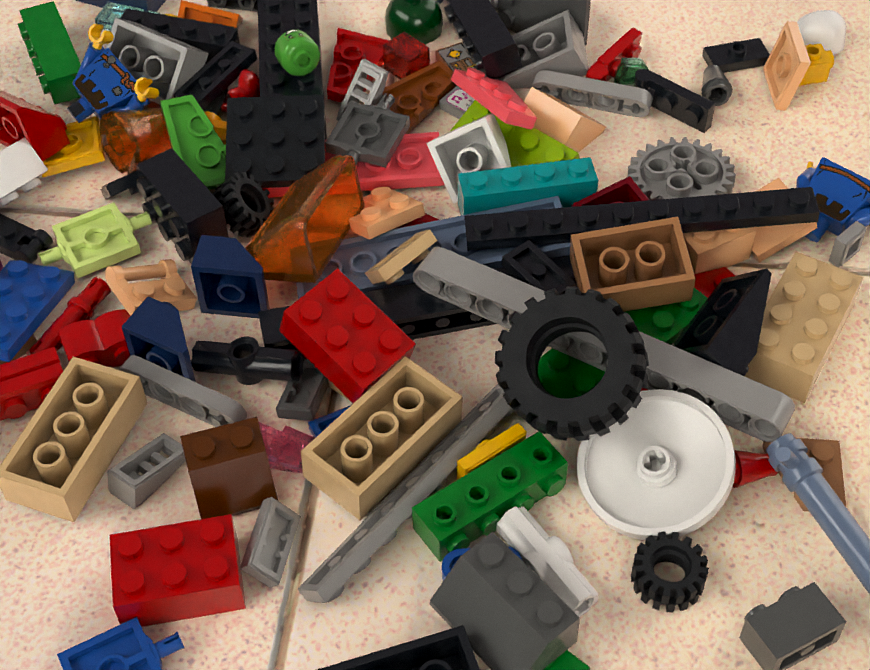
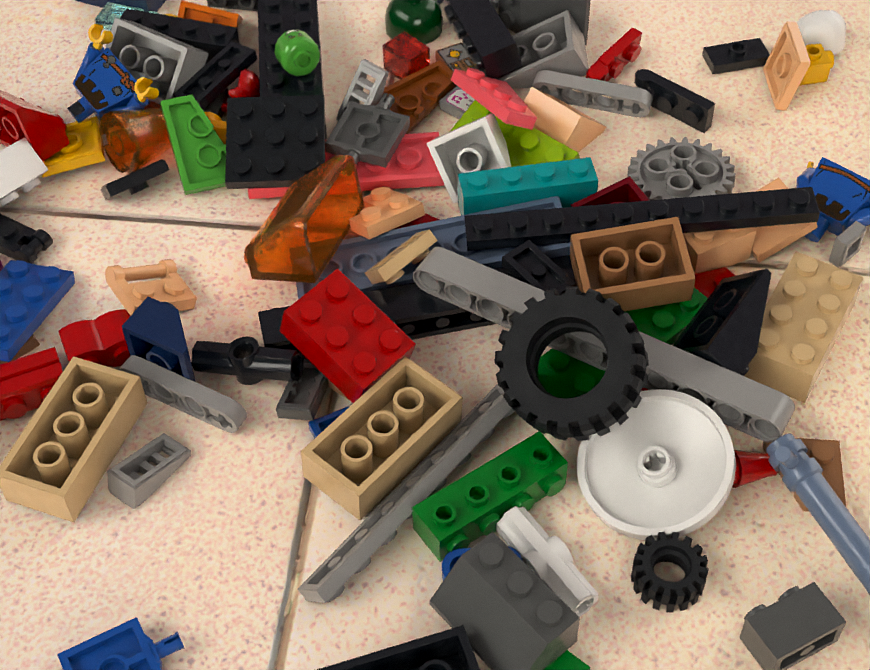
green brick [17,1,81,105] -> none
red pin [26,277,111,356] -> none
yellowish green plate [38,202,152,279] -> none
red brick [109,514,246,627] -> none
black brick [136,148,229,264] -> none
reddish brown slope [180,417,278,519] -> none
dark blue slope [191,235,270,319] -> none
black tyre [213,172,276,238] -> none
light grey plate [240,497,301,588] -> none
clear pink slope [259,422,315,473] -> none
red wing [327,28,392,103] -> none
yellow plate [457,423,527,480] -> none
clear green tile [614,57,649,87] -> none
dark grey cone [701,65,733,106] -> none

